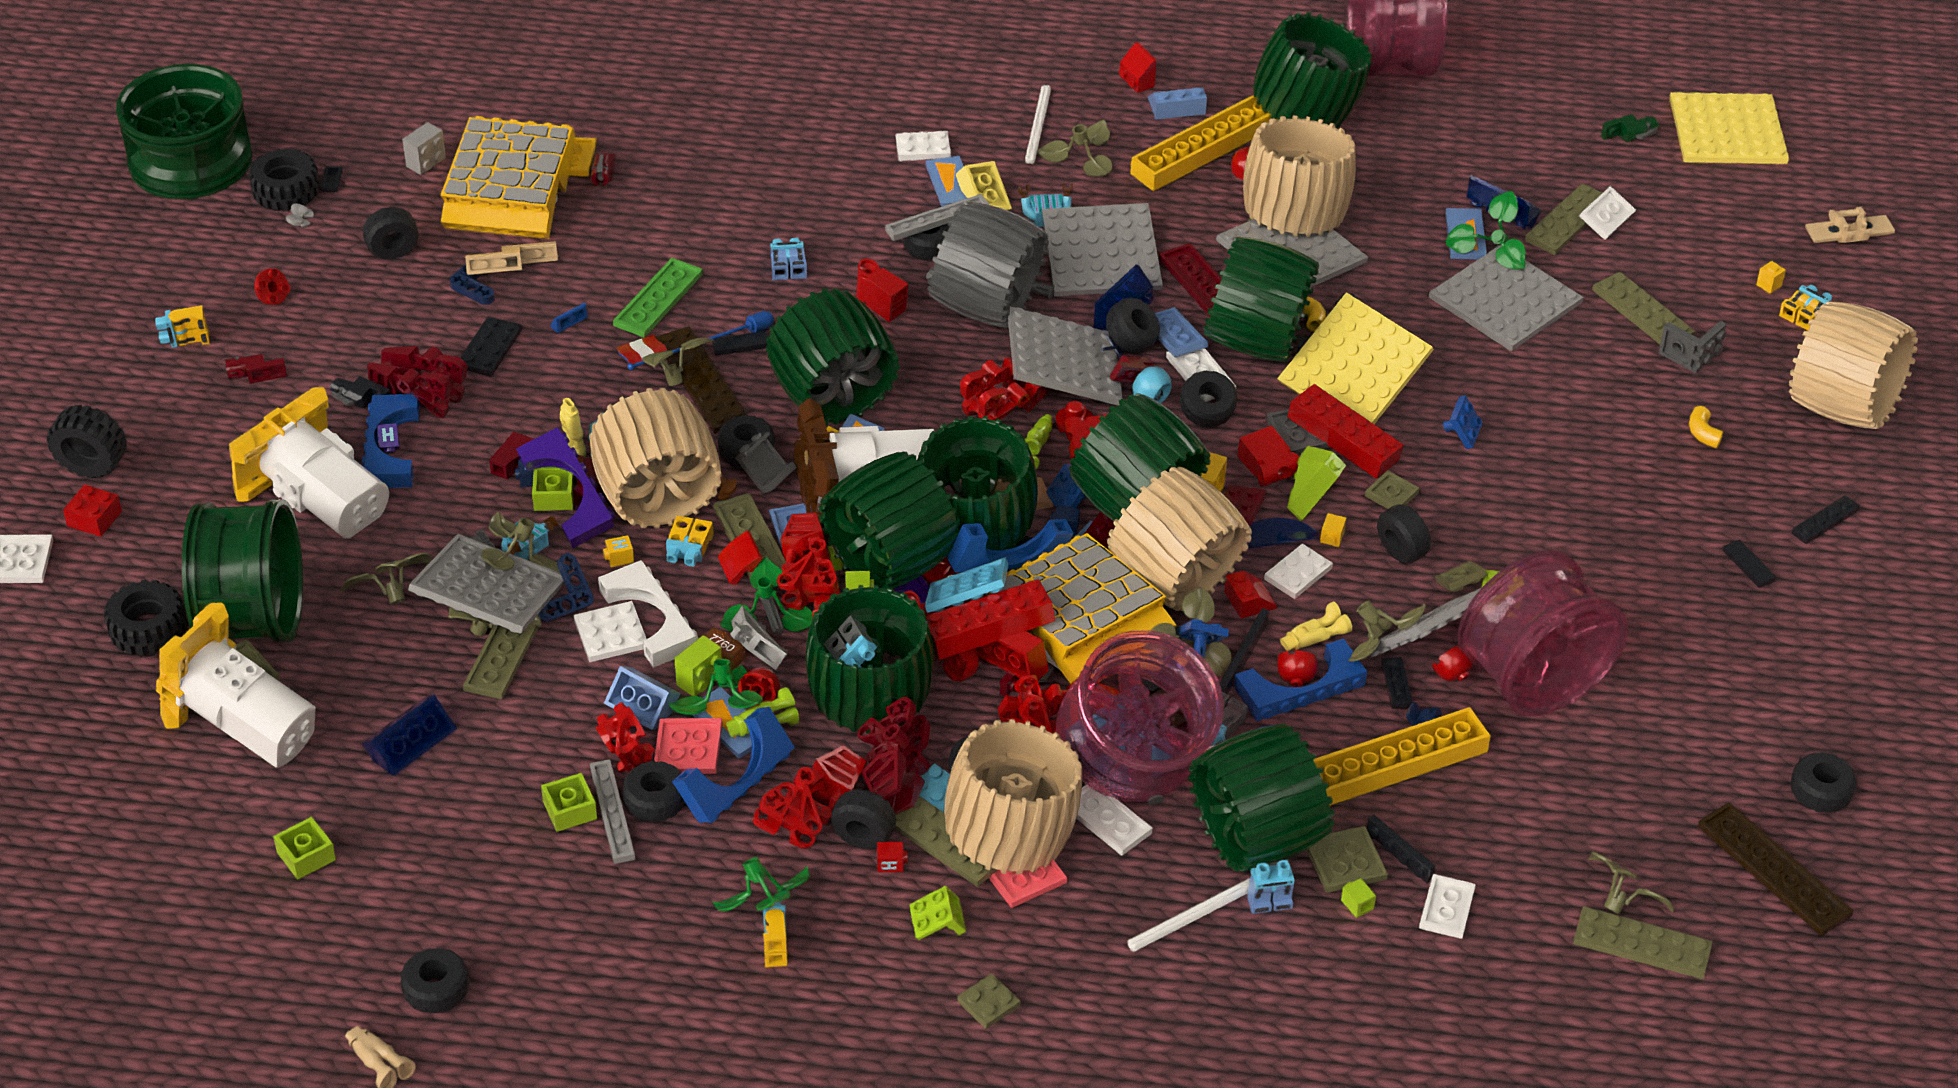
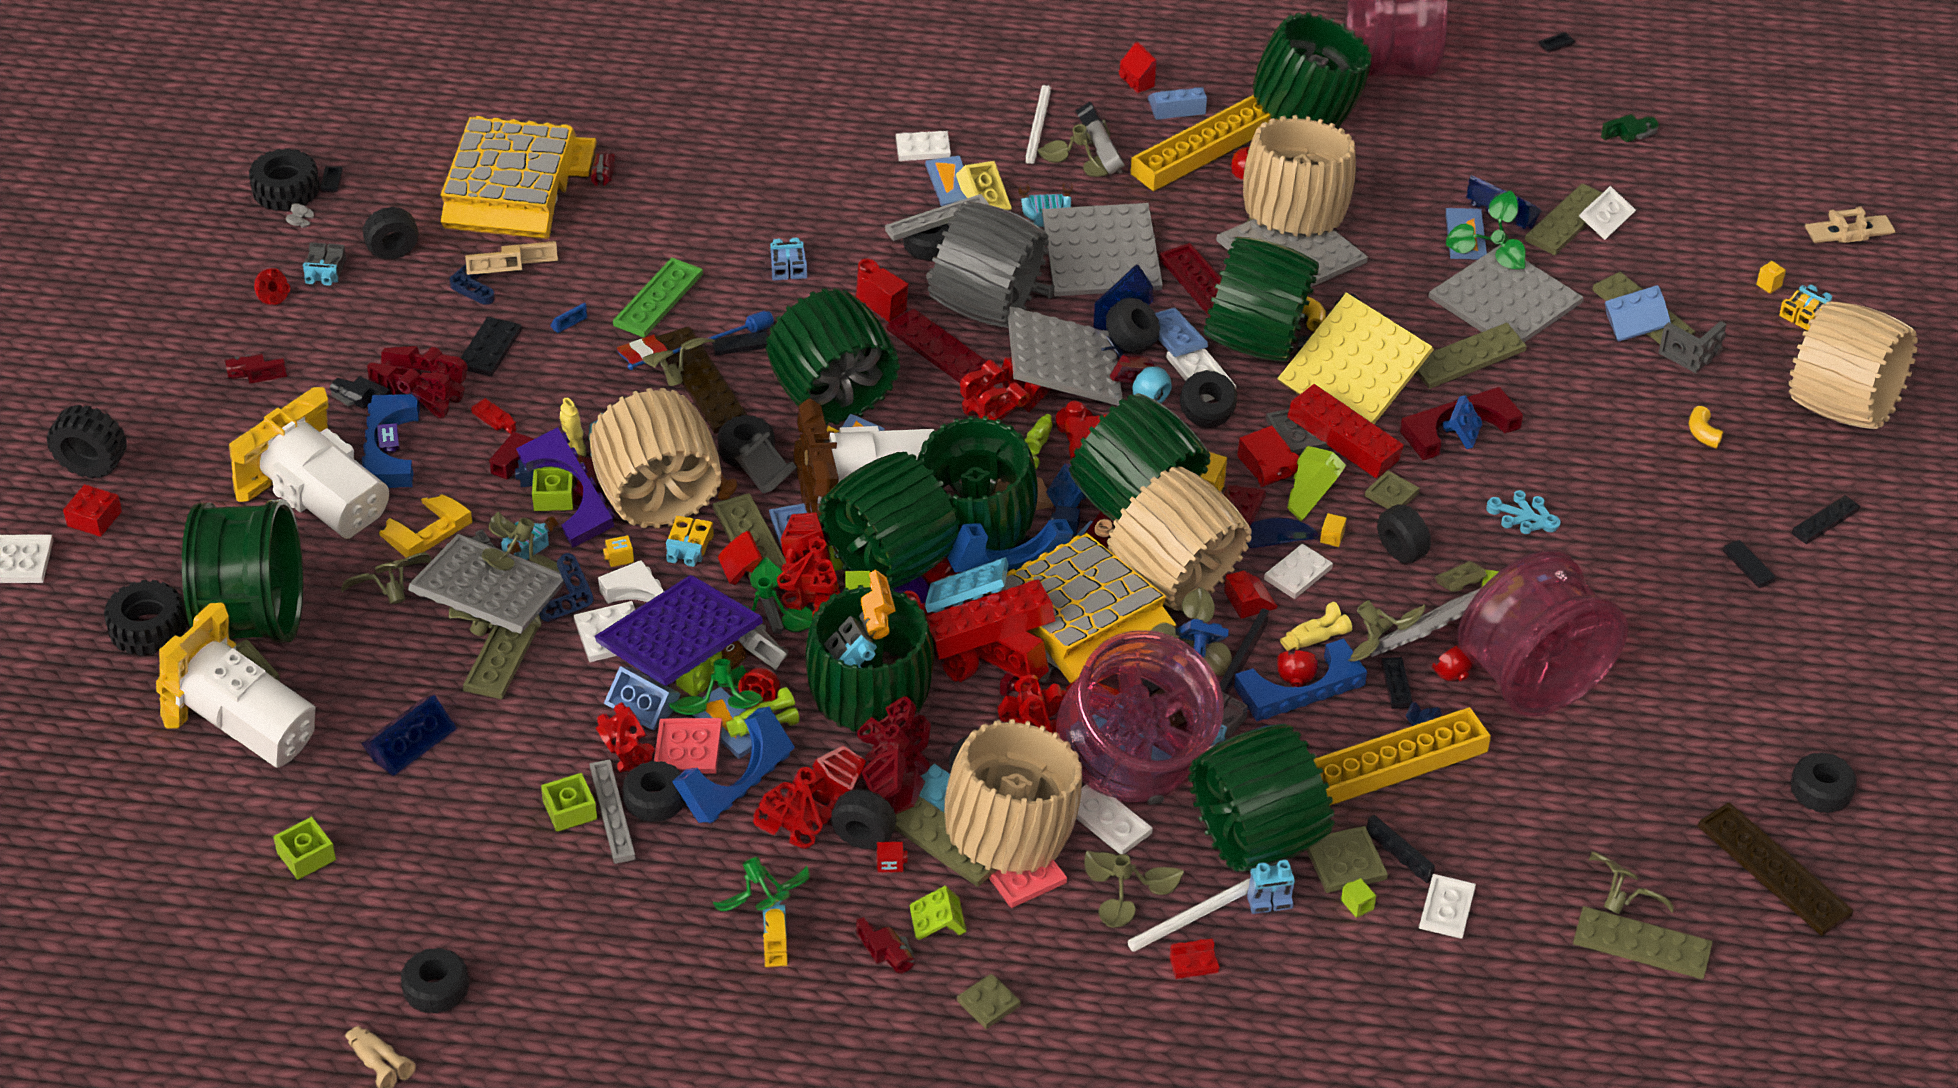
dark green wheel [116,64,253,199] -> none
hips [155,305,210,348] -> none
light grey brick [402,122,446,175] -> none
light yellow plate [1670,92,1789,164] -> none
none -> hips [303,242,347,286]
none -> yellow wedge [379,494,472,558]
none -> red hinge [471,398,517,434]
none -> dark purple plate [595,575,763,686]
none -> dark red plate [856,917,914,974]
none -> light orange plate [860,570,896,639]
none -> dark red plate [887,308,987,383]
none -> light grey piece [1076,101,1125,175]
none -> olive plant [1085,850,1184,928]
none -> light nougat plate [1094,519,1114,537]
none -> red bracket [1170,939,1219,979]
none -> dark red arch [1400,387,1523,461]
none -> olive plate [1416,323,1526,389]
none -> medium azure plant [1486,490,1560,534]
none -> black tile [1538,32,1575,53]
none -> medium blue slope [1605,285,1671,342]

